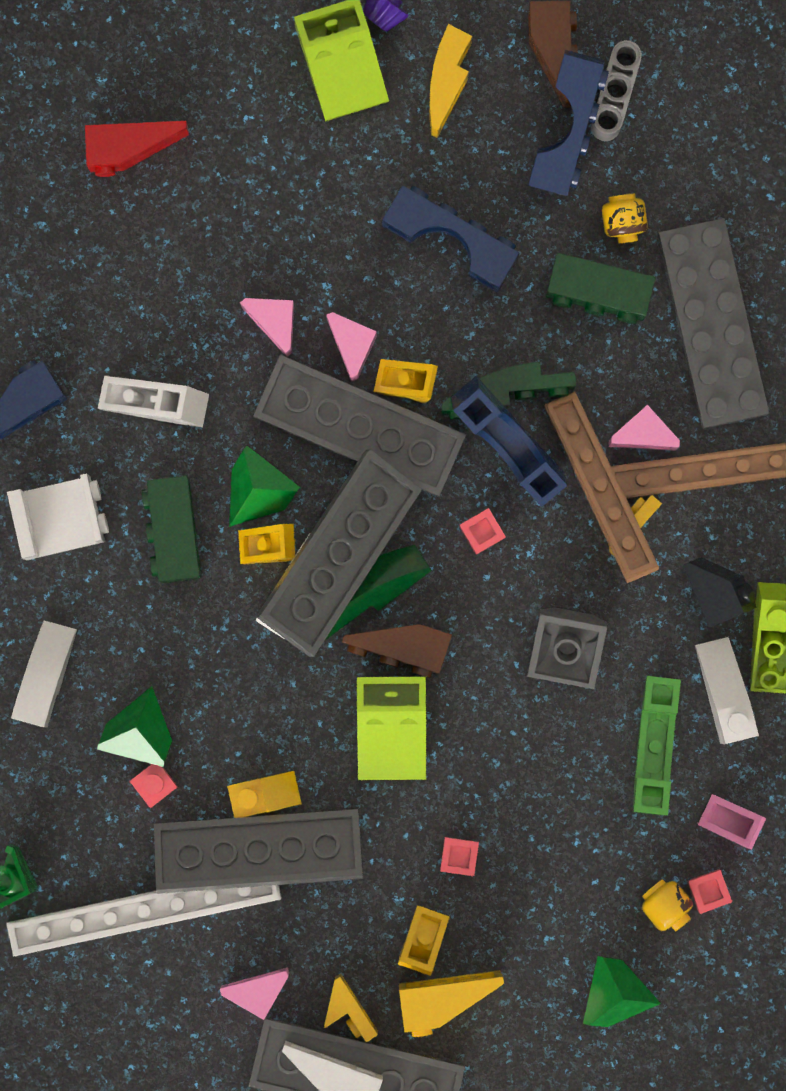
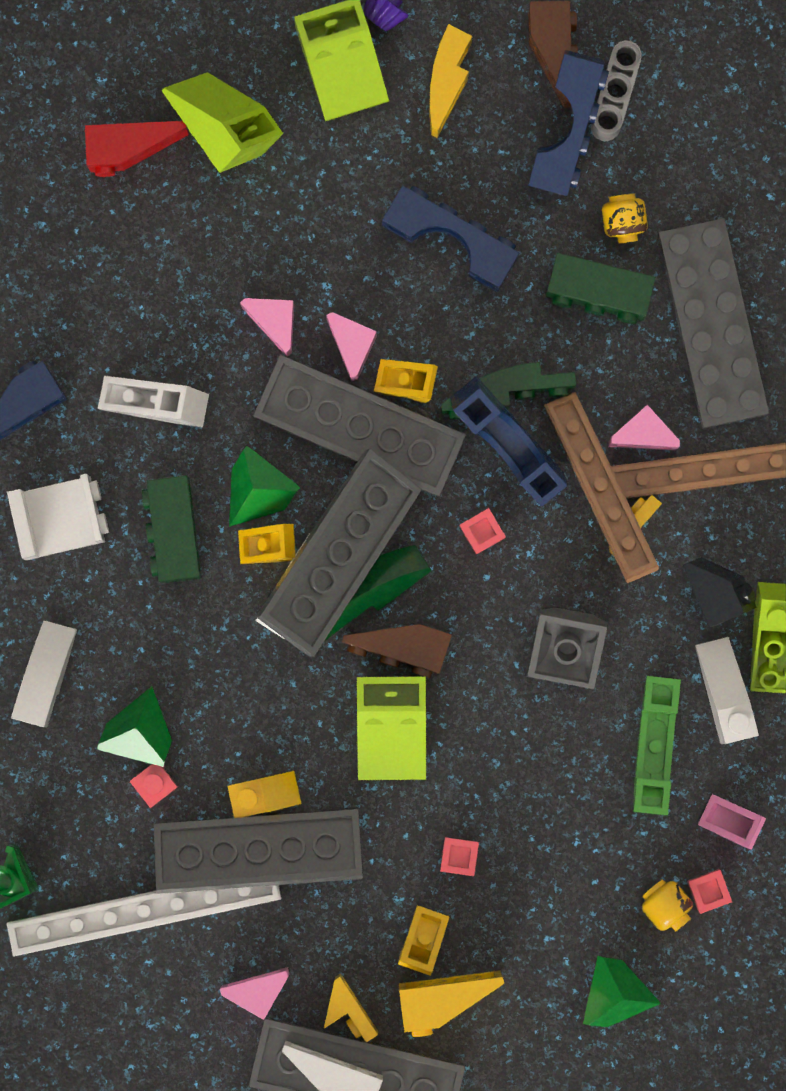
none -> lime slope [162,72,283,173]

